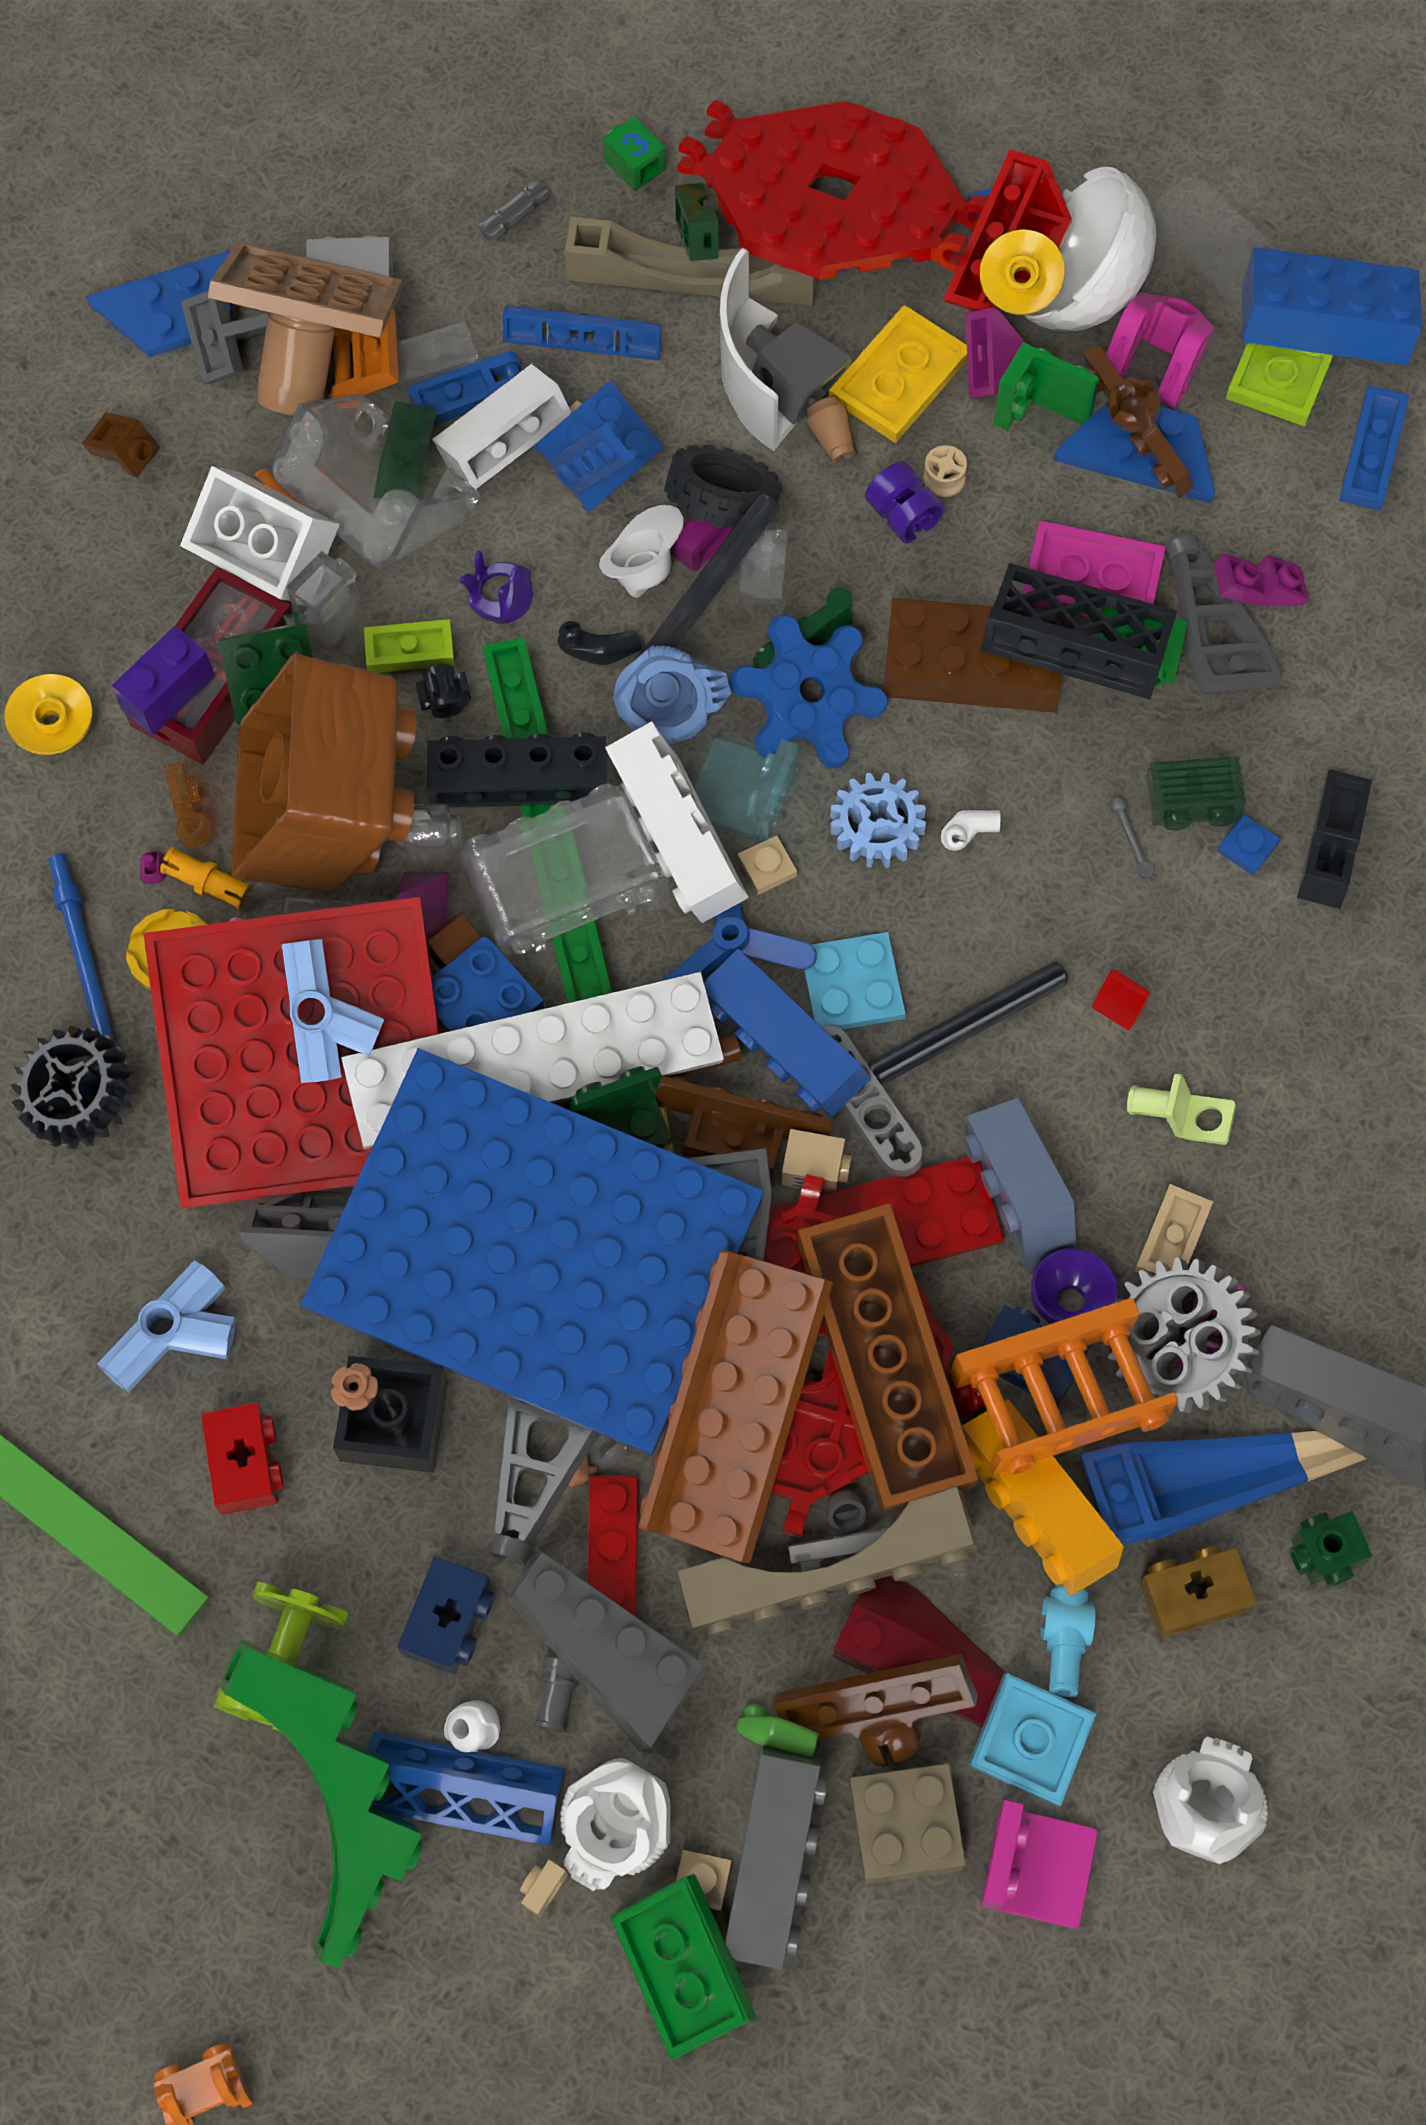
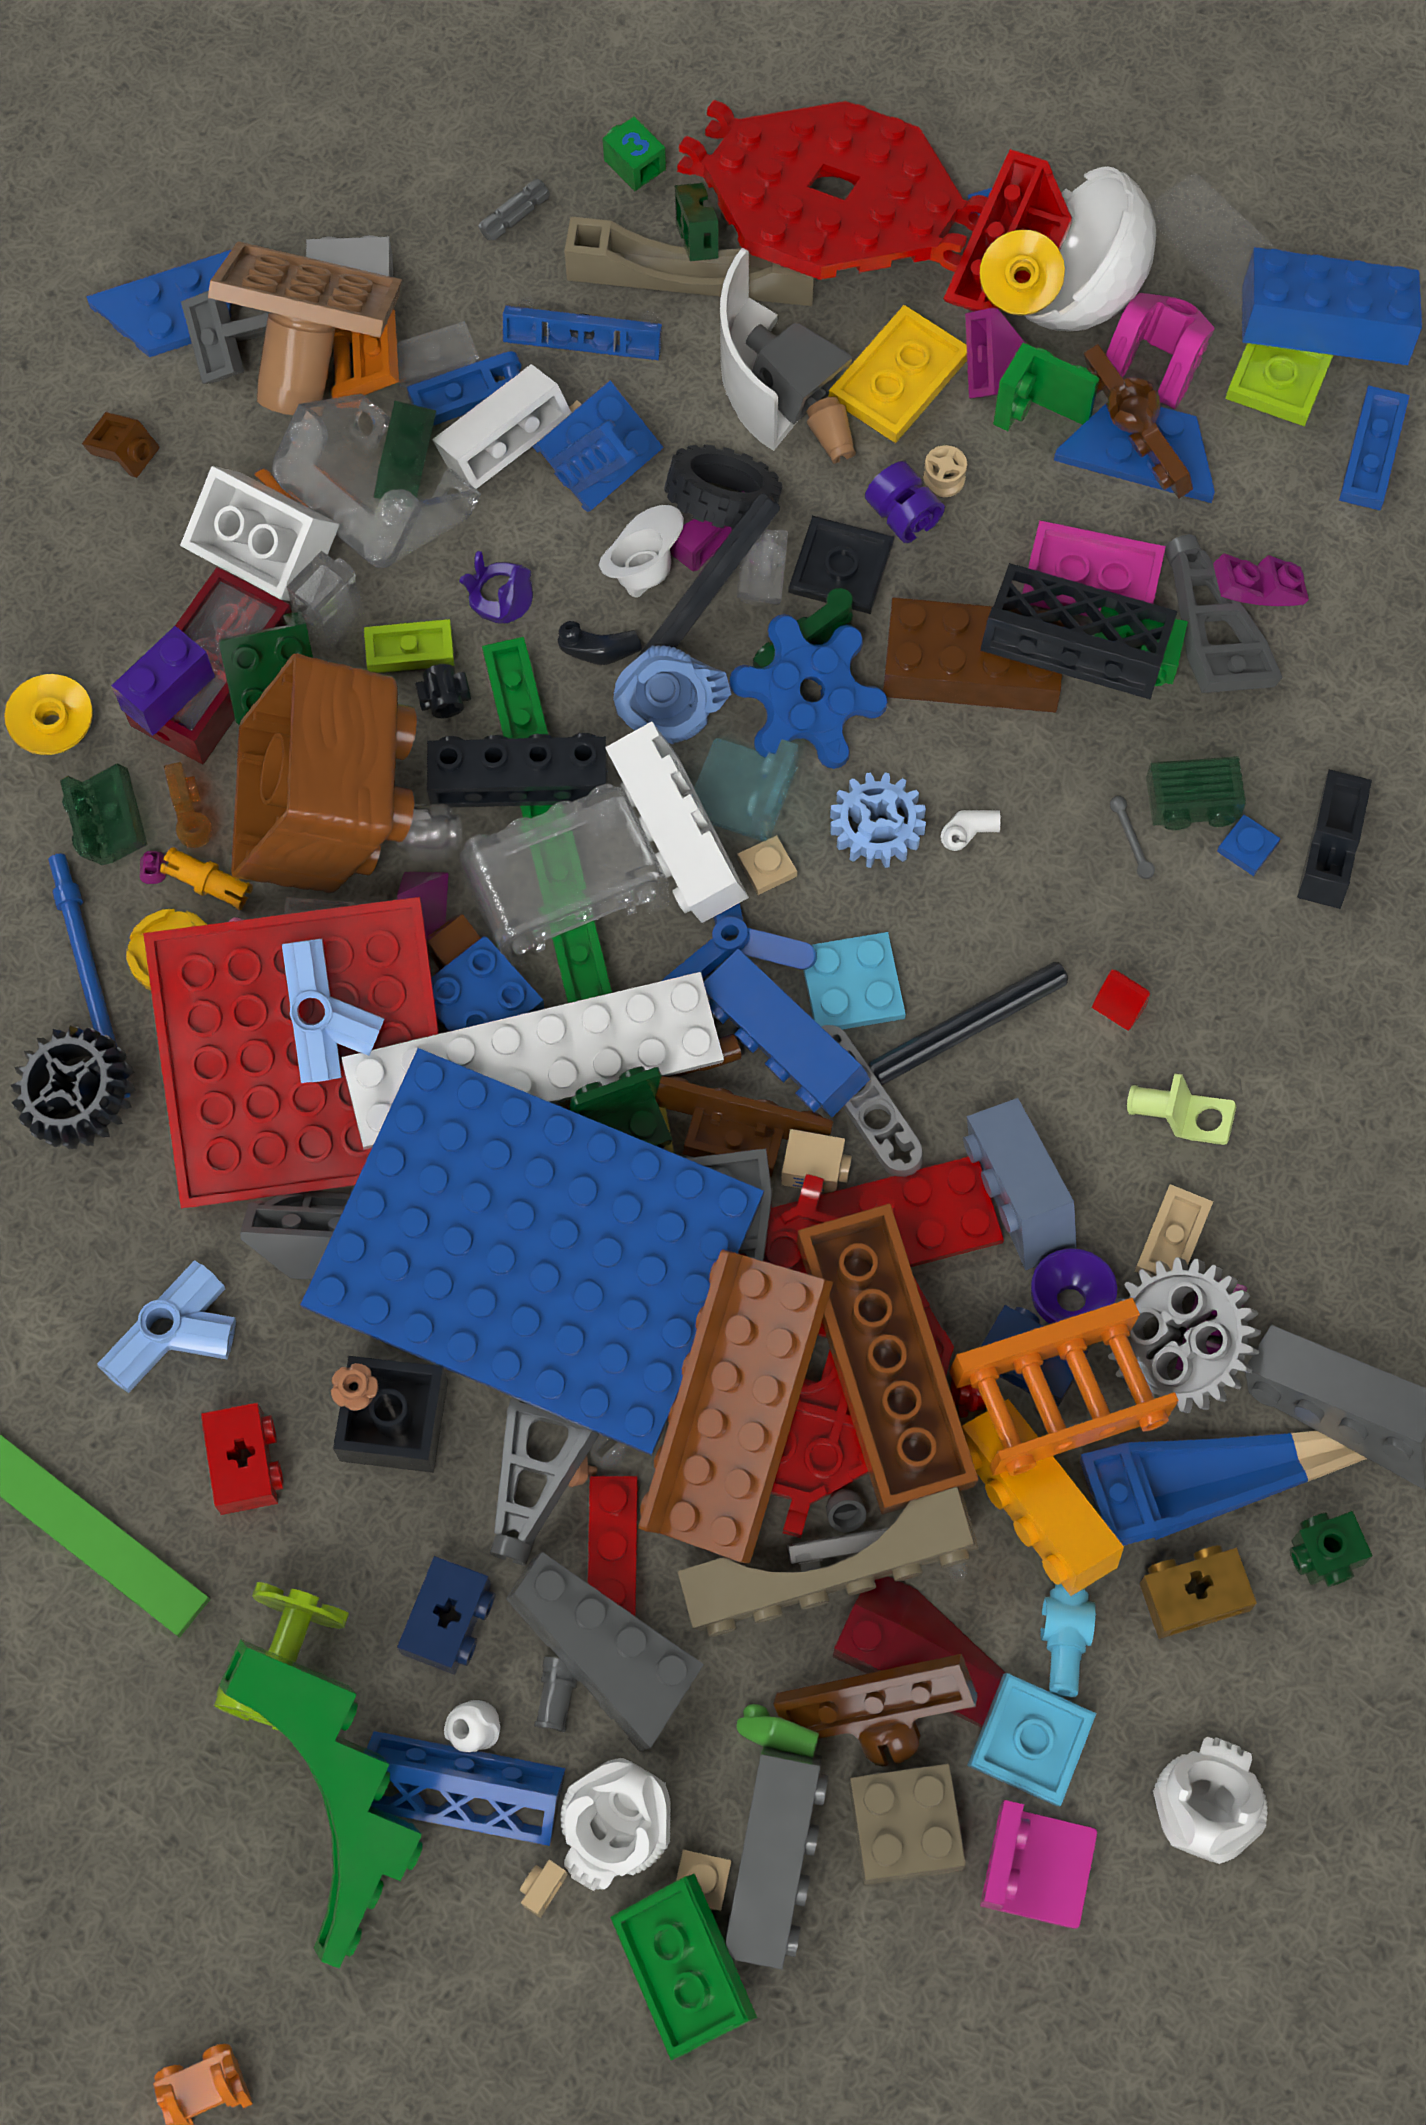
none -> clear green bracket [60,763,148,866]
none -> black tile [788,516,894,615]

